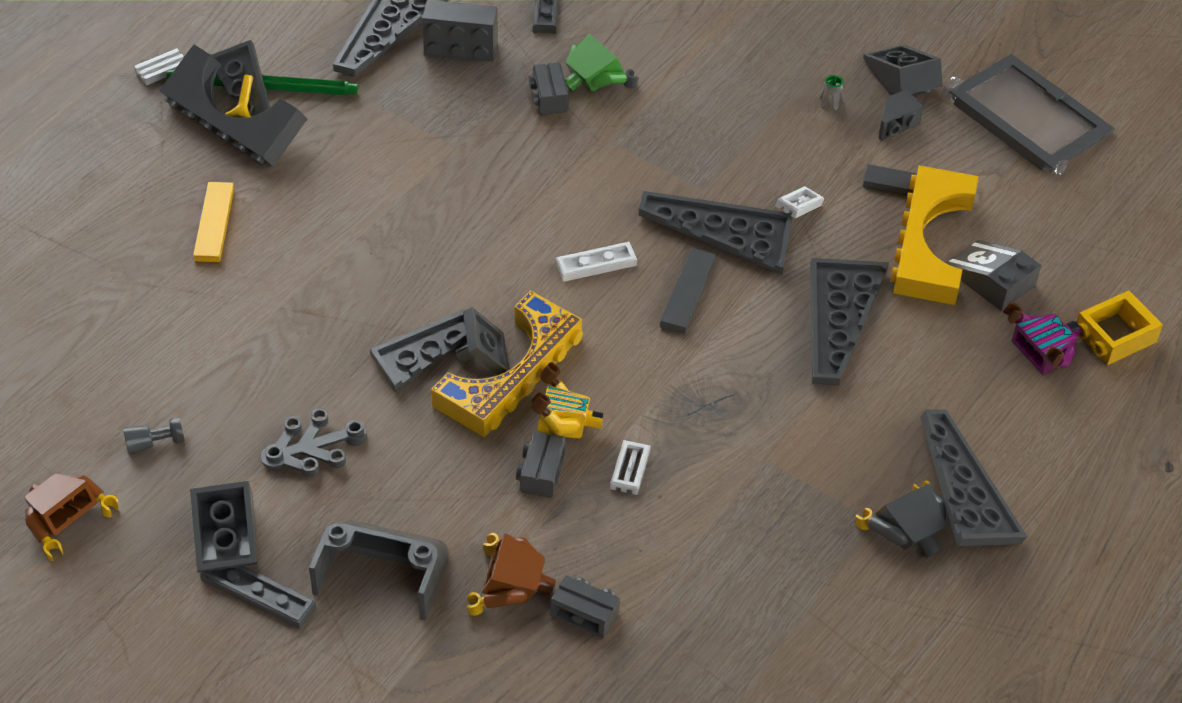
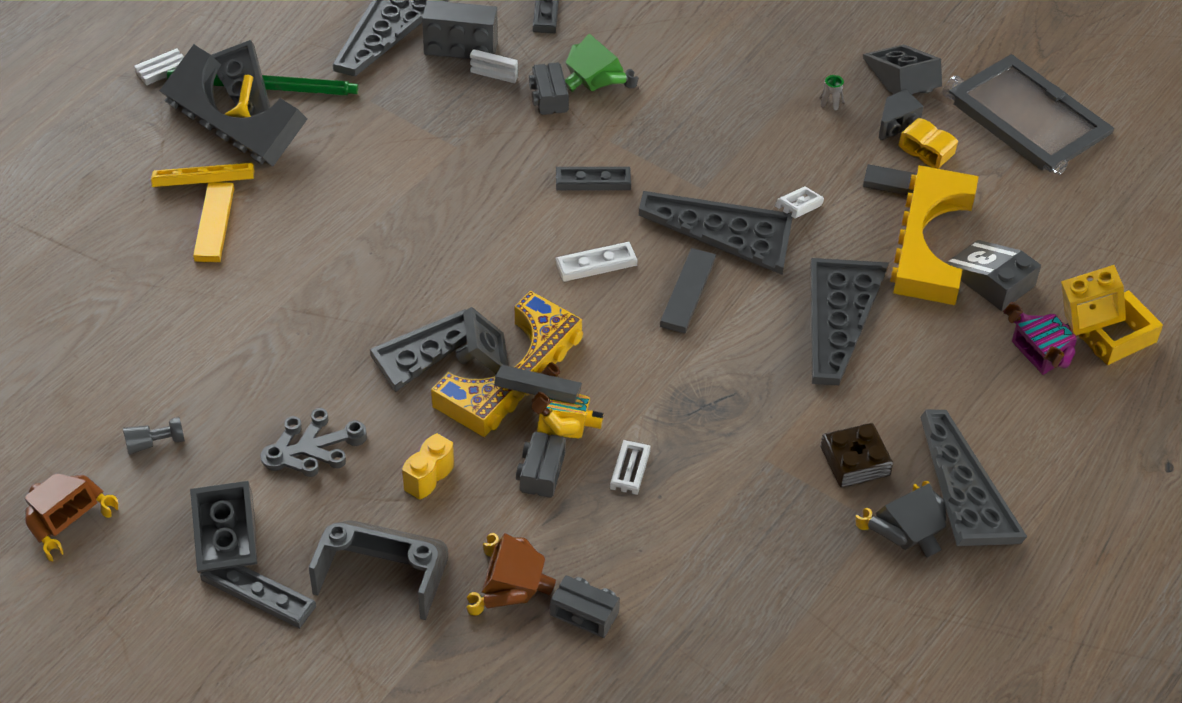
none -> yellow tile [151,163,254,187]
none -> yellow brick [402,433,454,500]
none -> white tile [470,49,518,83]
none -> dark grey tile [494,365,582,404]
none -> dark grey tile [556,167,631,190]
none -> dark brown brick [820,423,893,487]
none -> yellow brick [898,118,958,169]
none -> yellow window [1061,265,1126,336]

